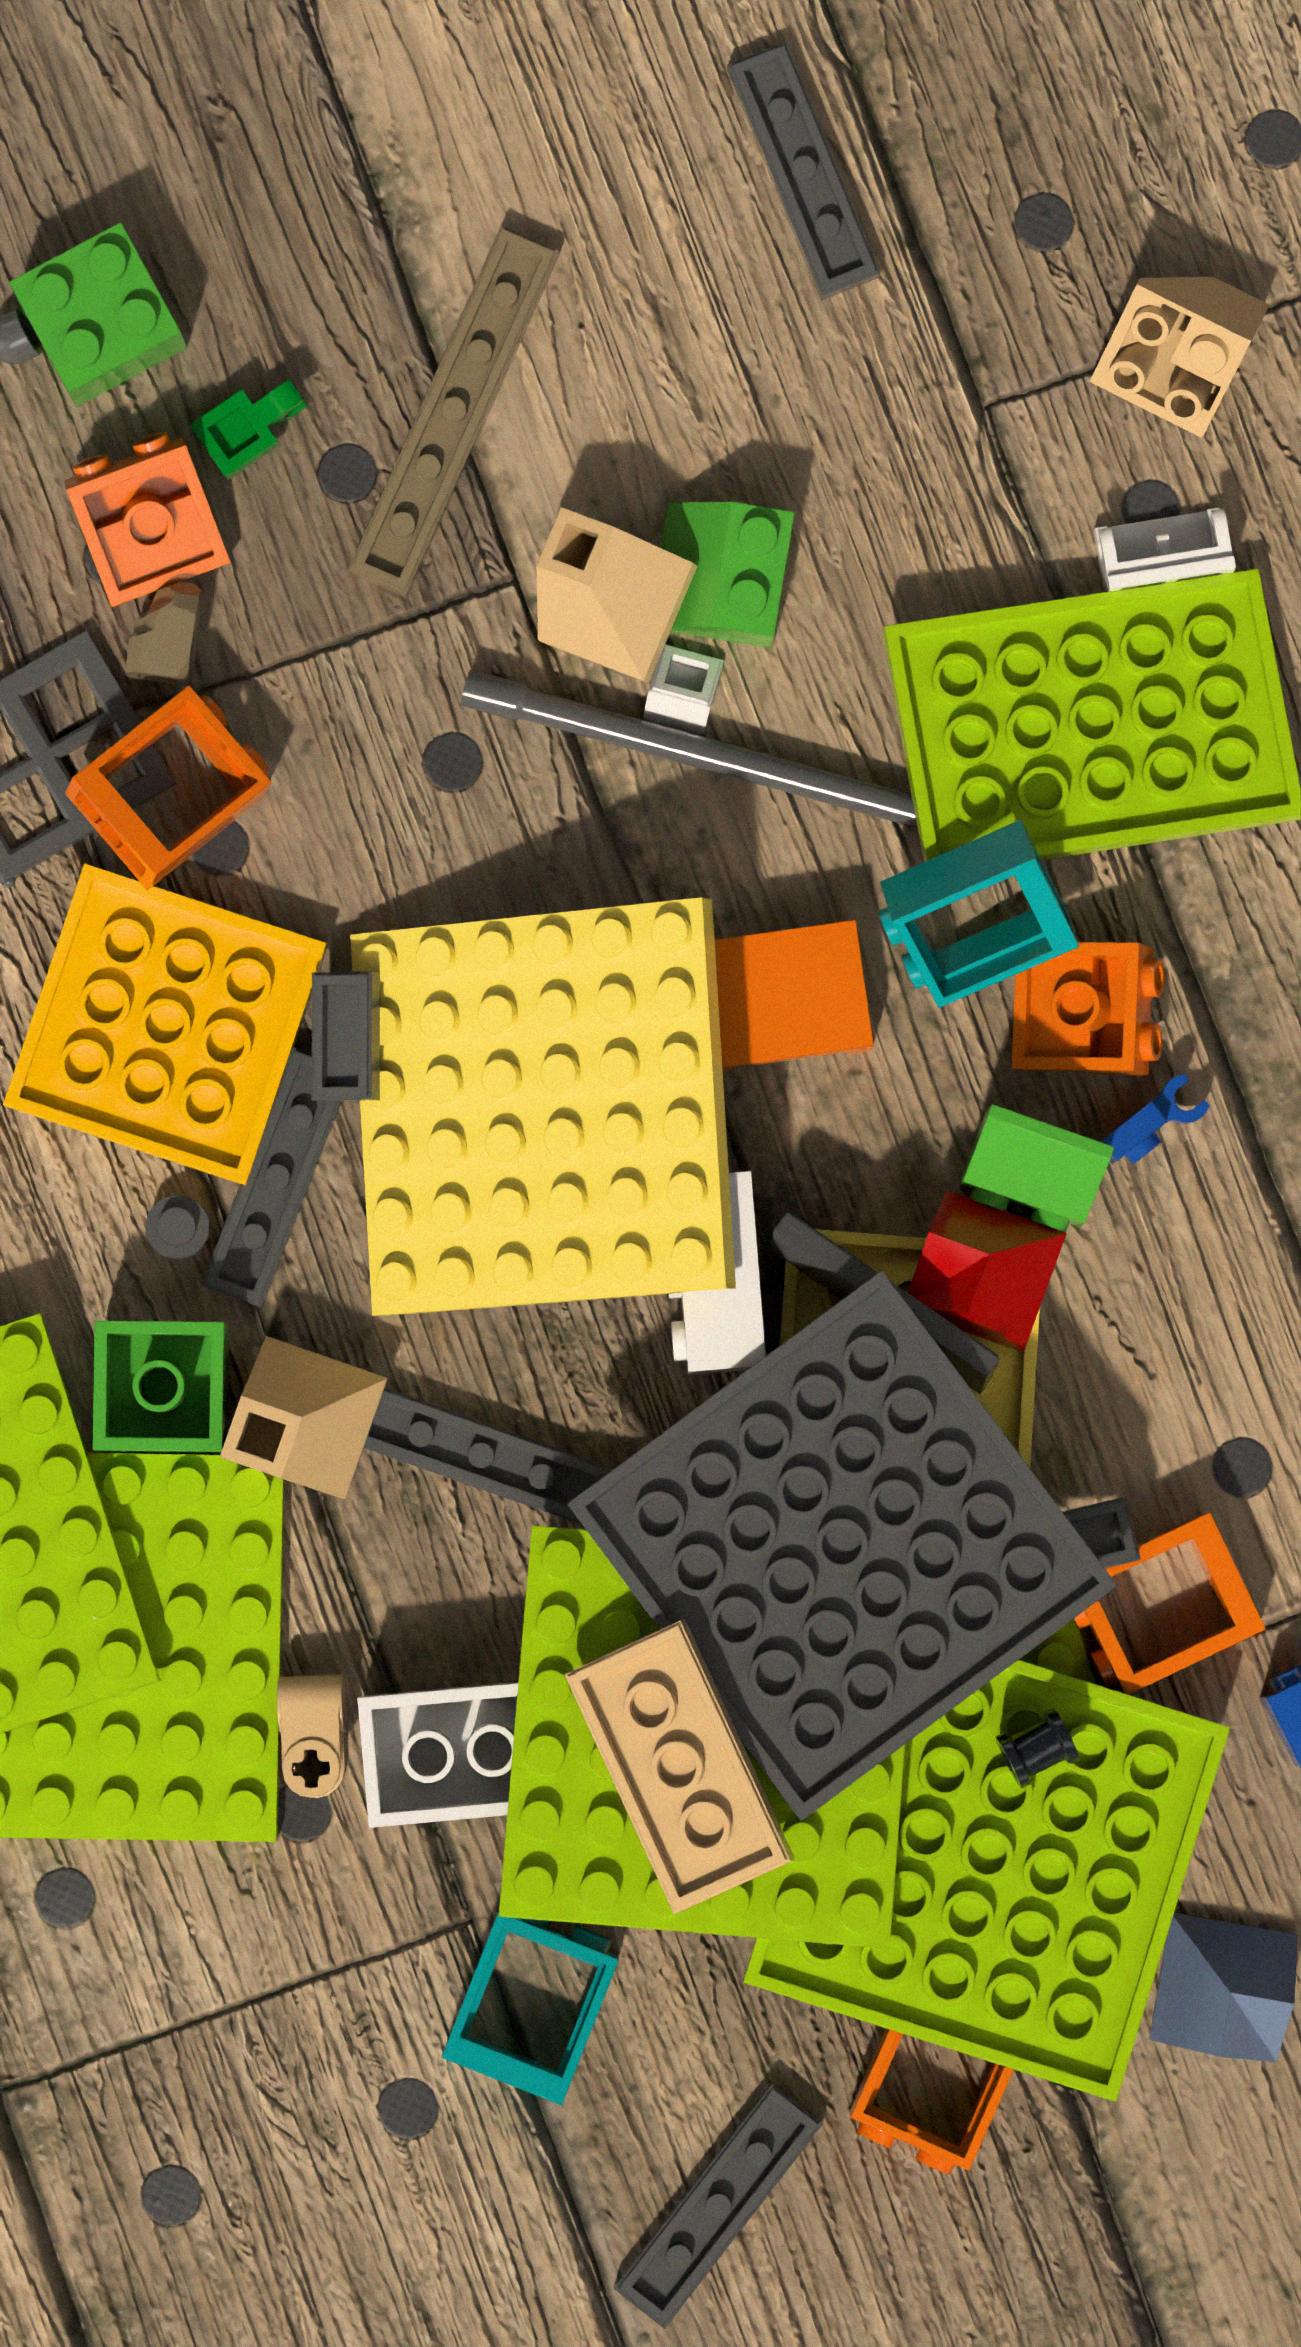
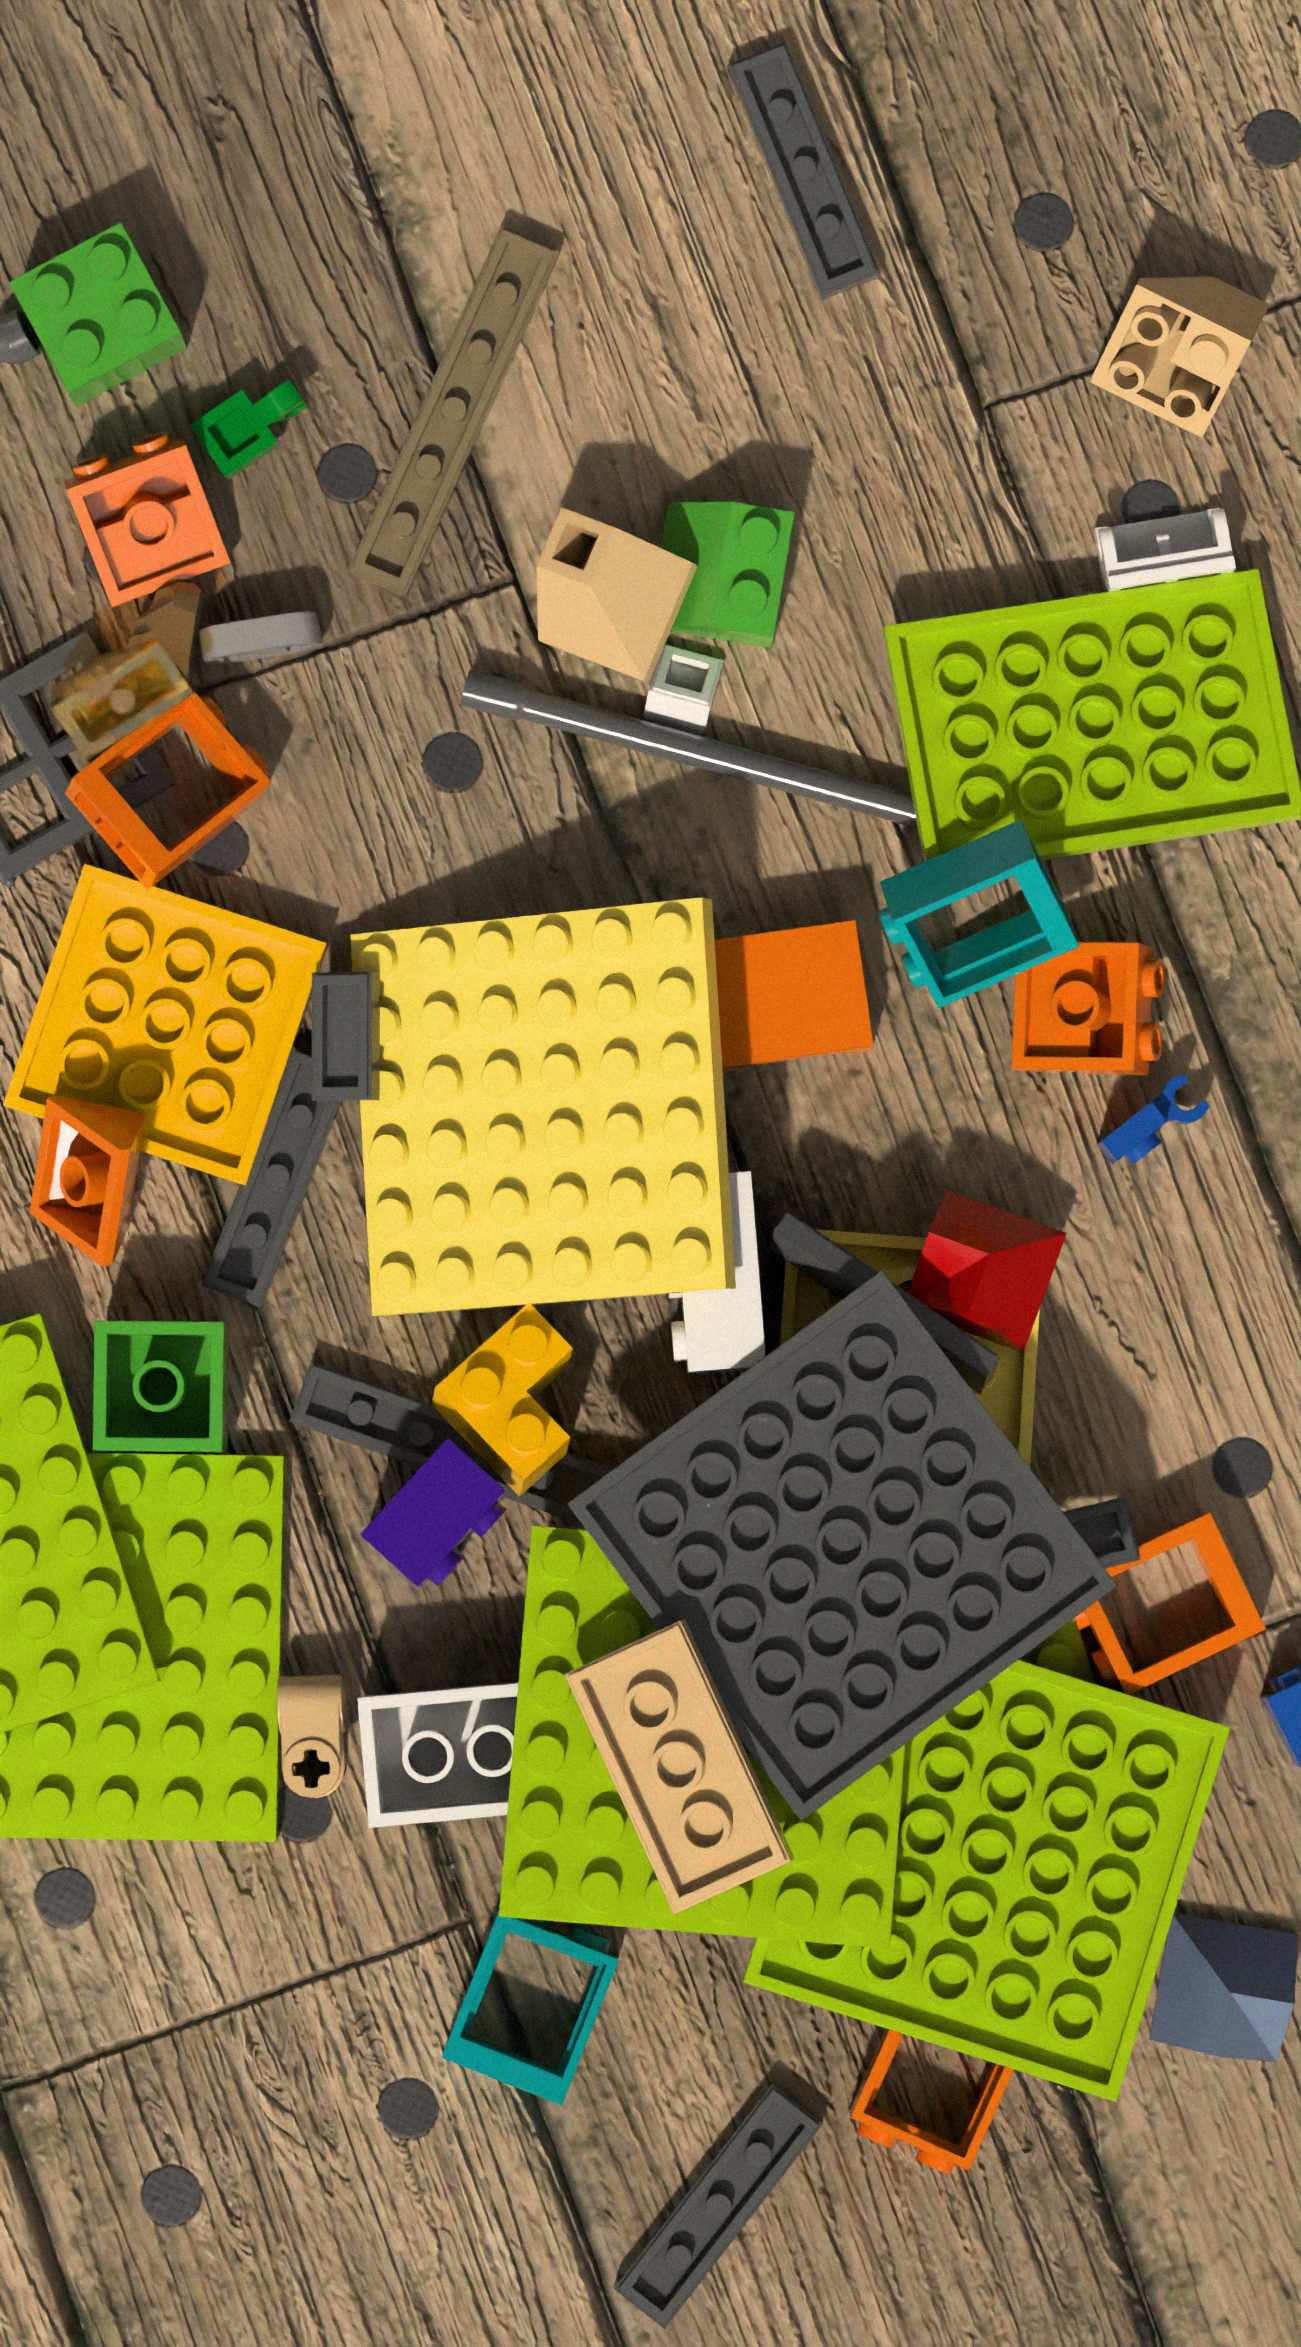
dark grey plate [145,1195,210,1259] -> none
tan slope [220,1336,388,1500] -> none
bright green slope [960,1104,1115,1233] -> none
black bush [995,1708,1080,1789] -> none
none -> orange slope [29,1096,146,1266]
none -> clear yellow slope [51,638,194,761]
none -> light grey beam [198,611,322,665]
none -> dark purple brick [360,1438,507,1587]
none -> yellow brick [432,1304,573,1497]

